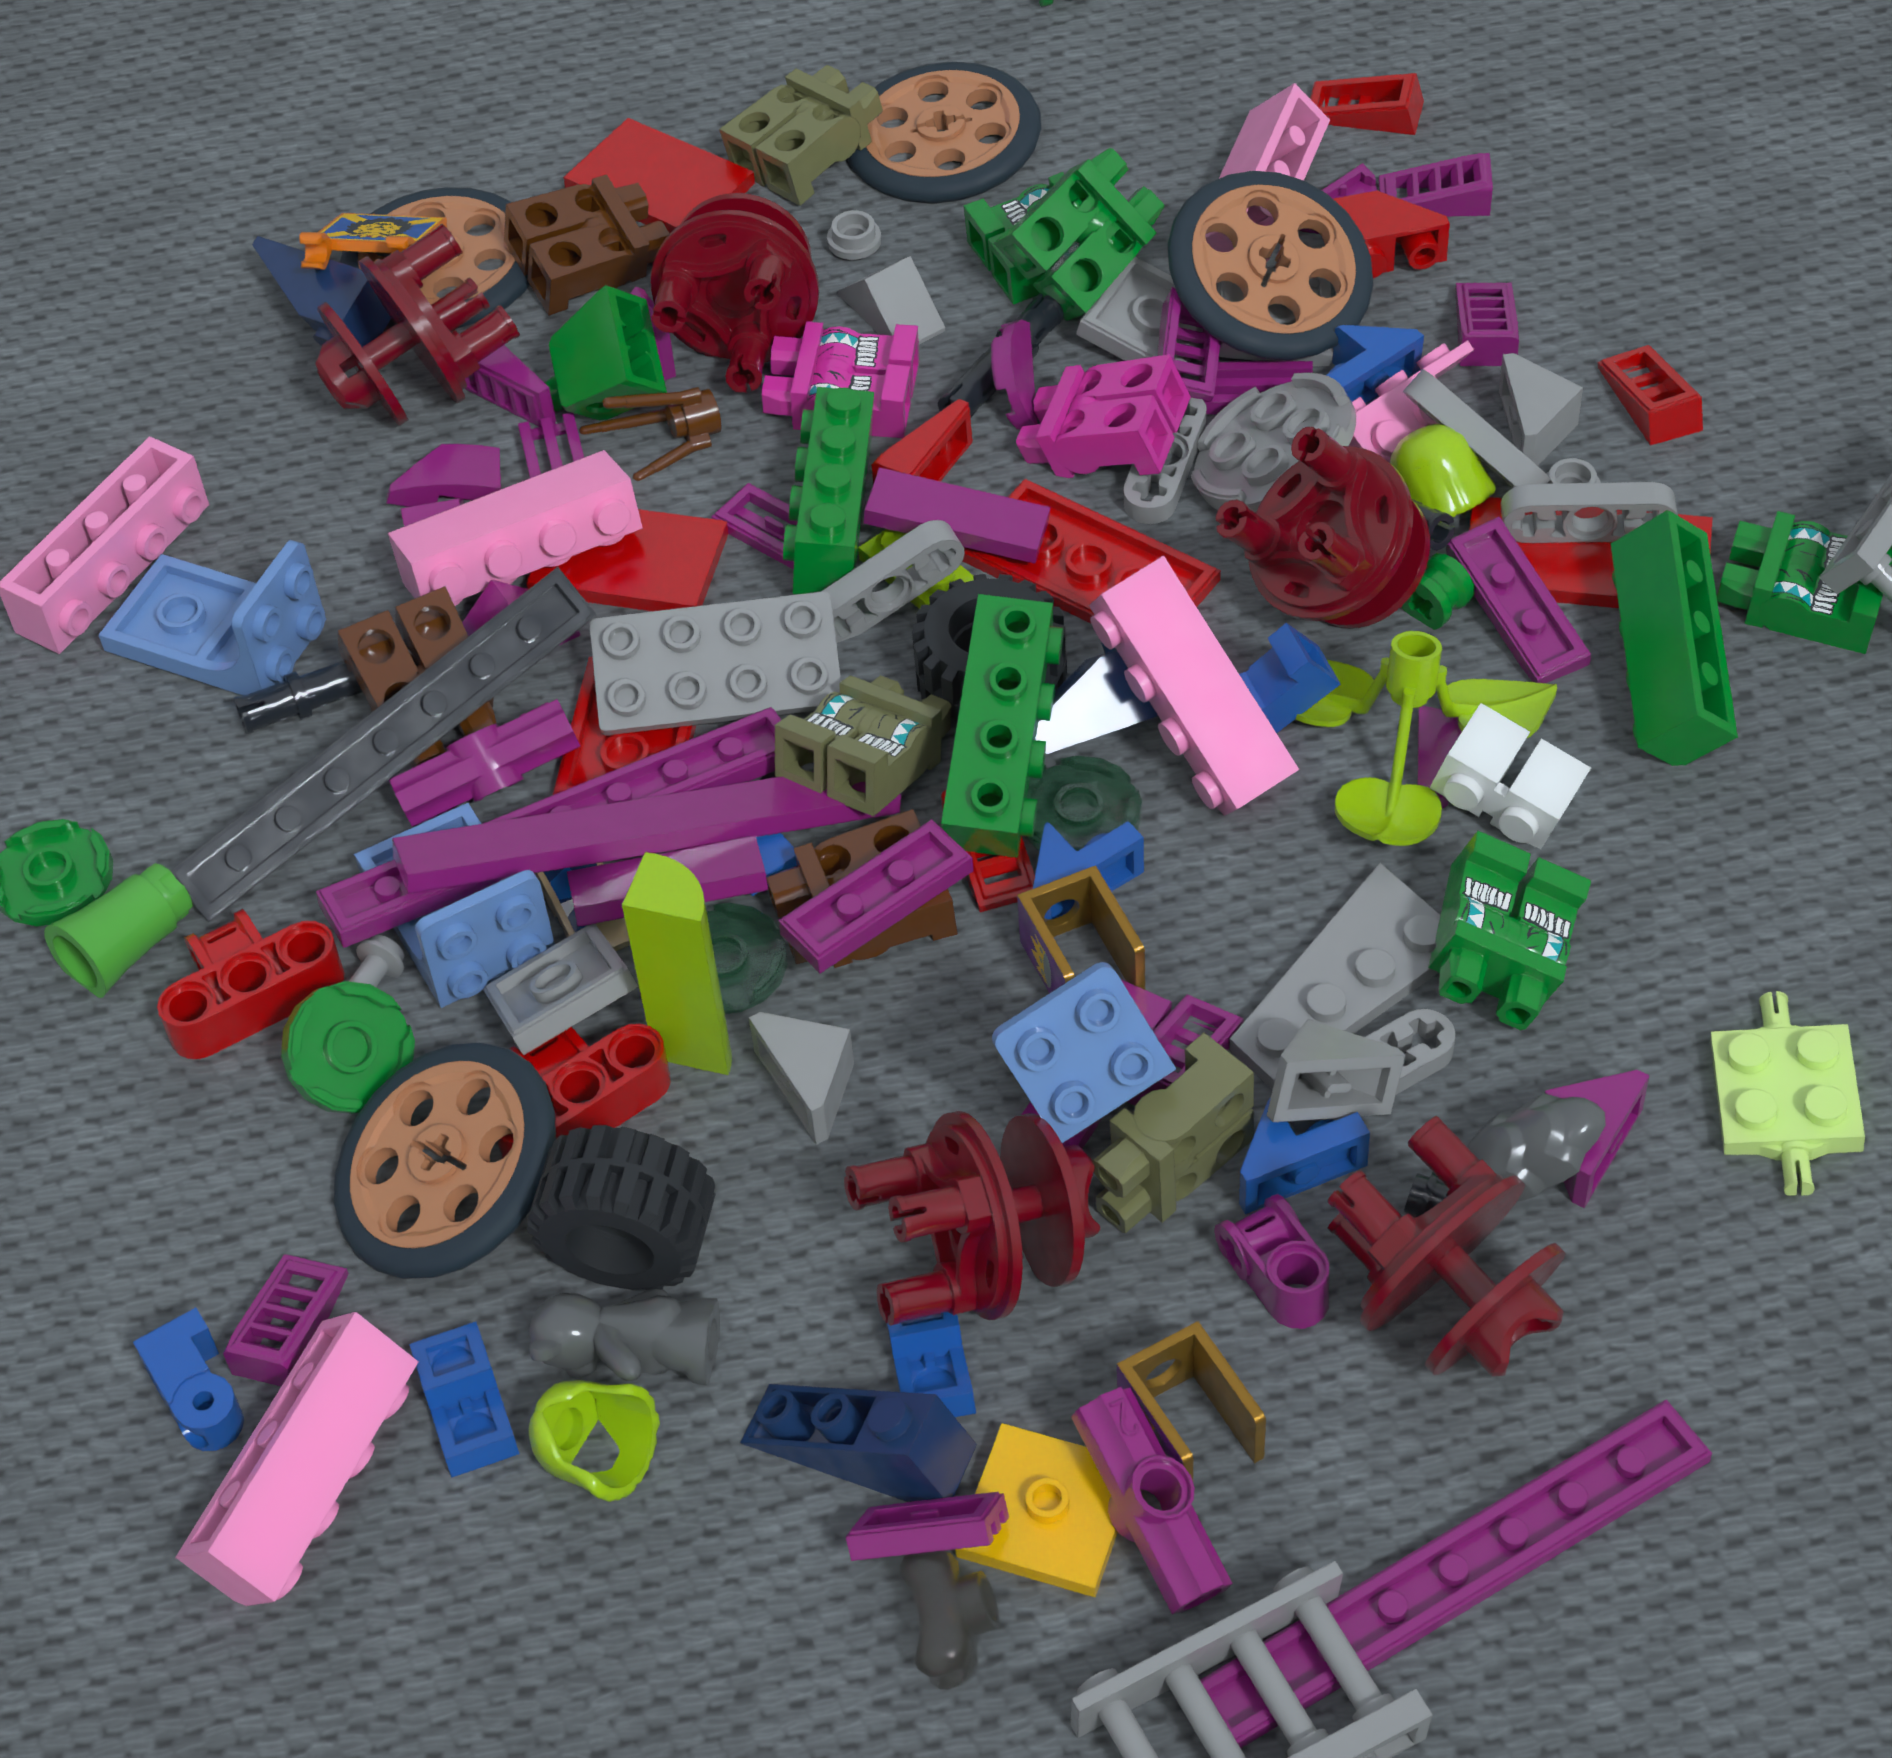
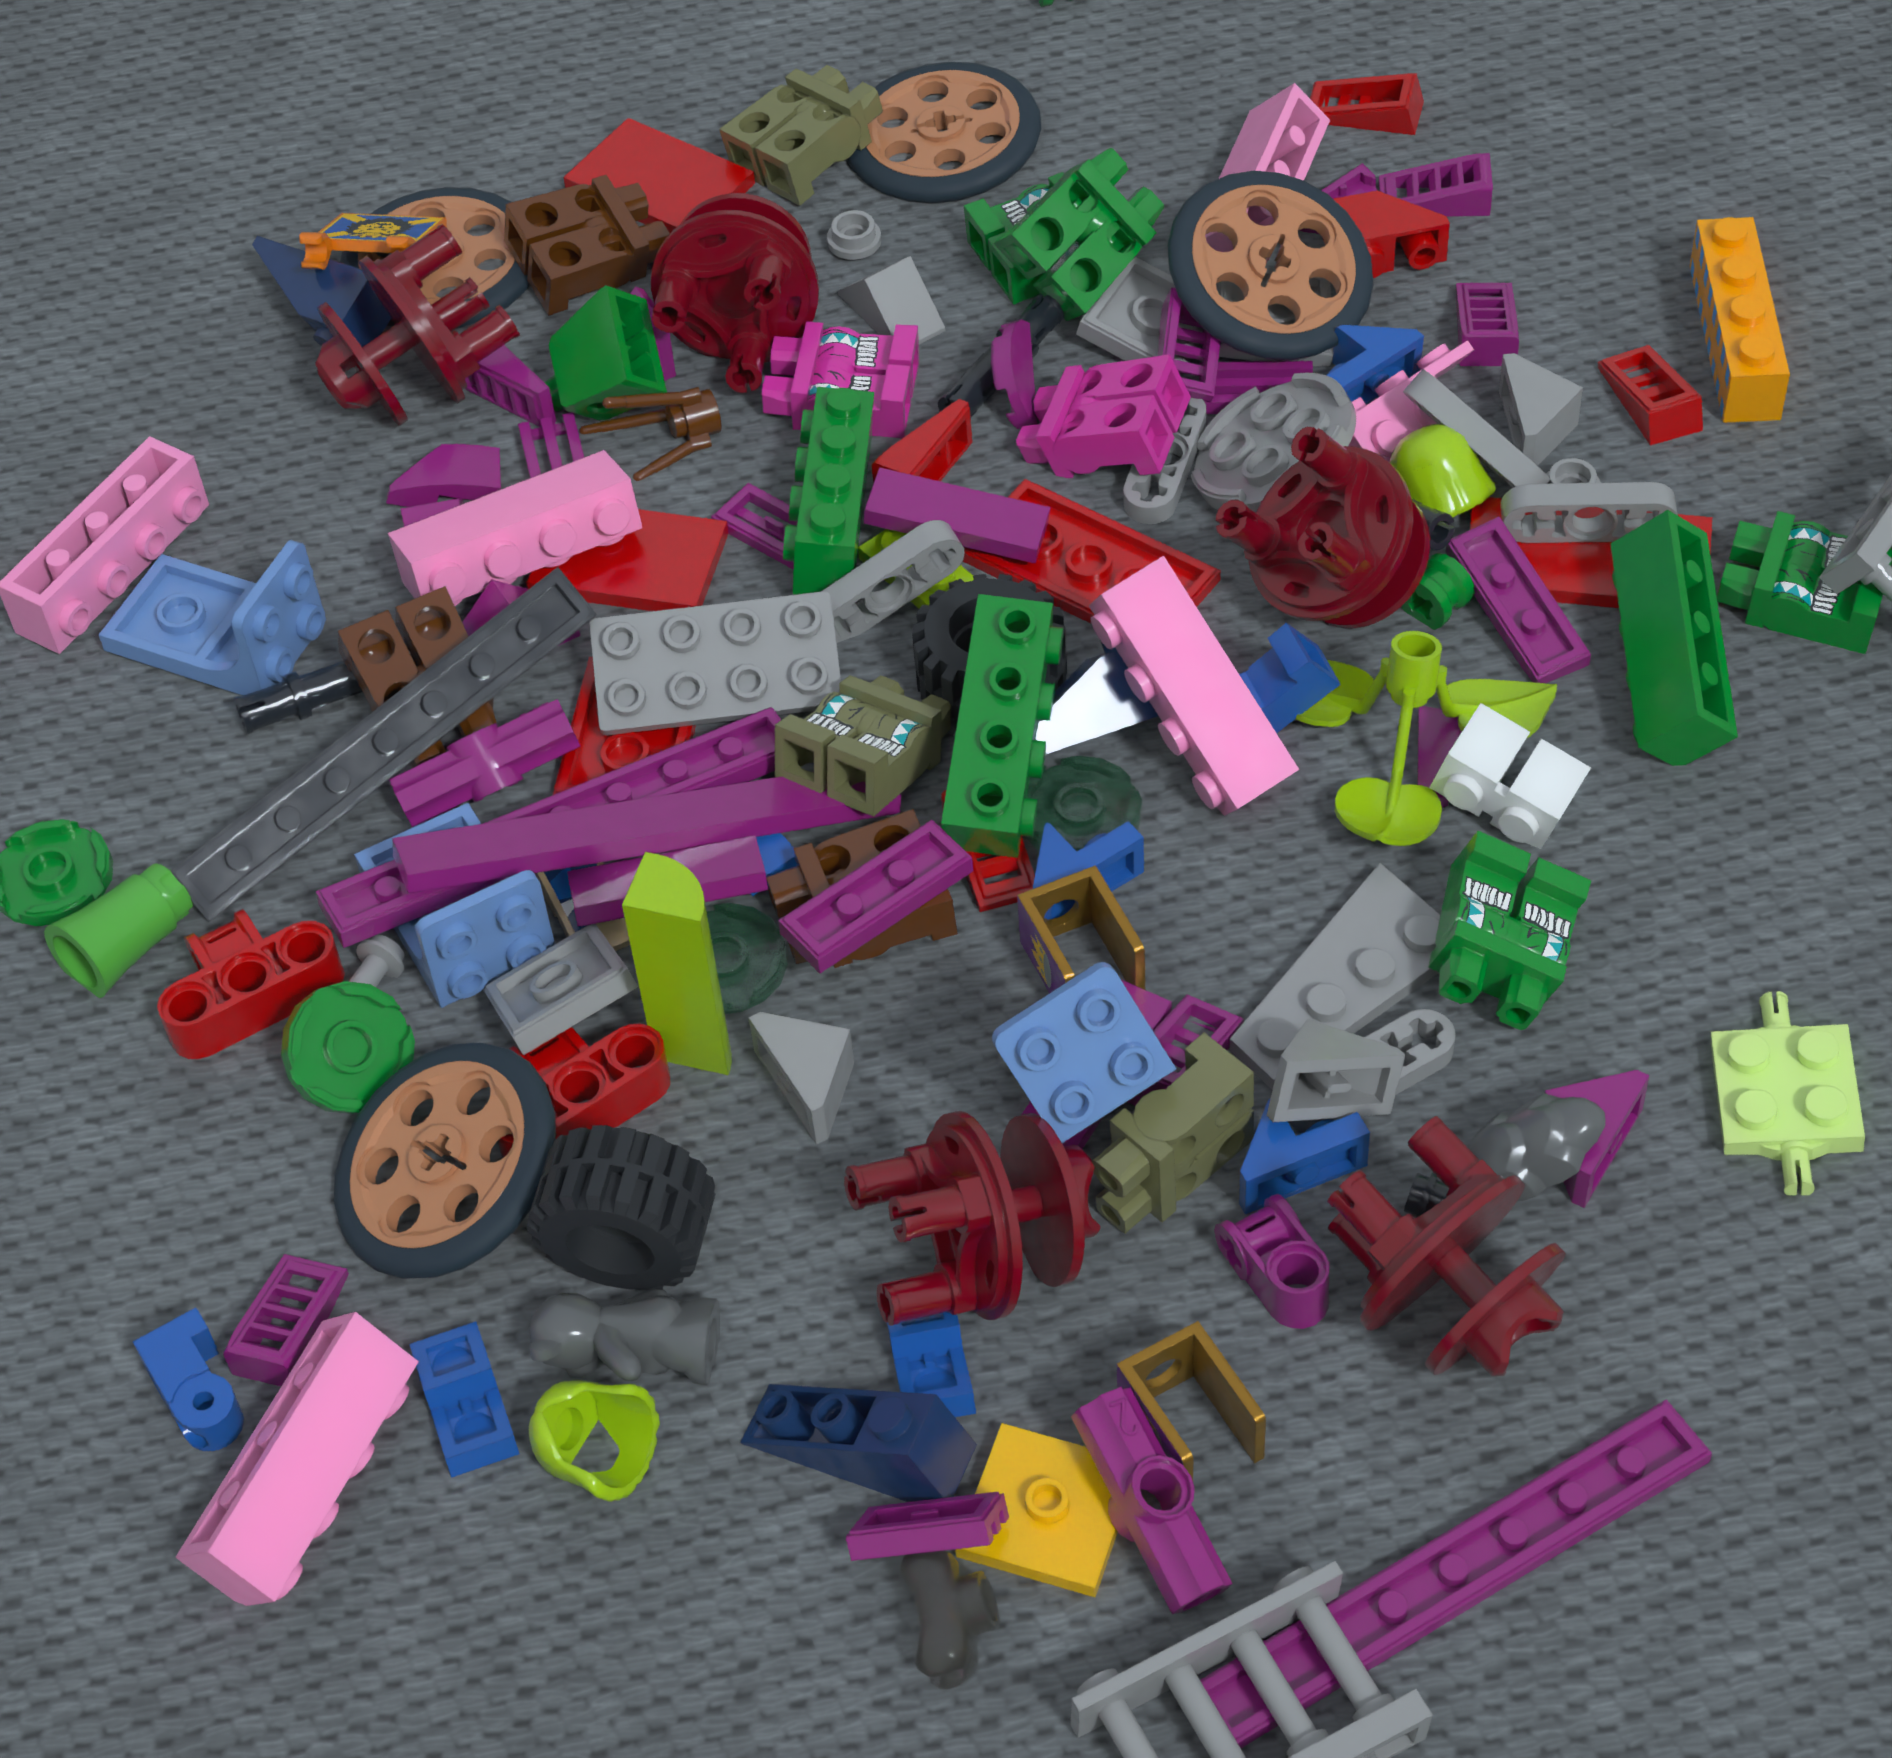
none -> light orange brick [1690,217,1790,423]

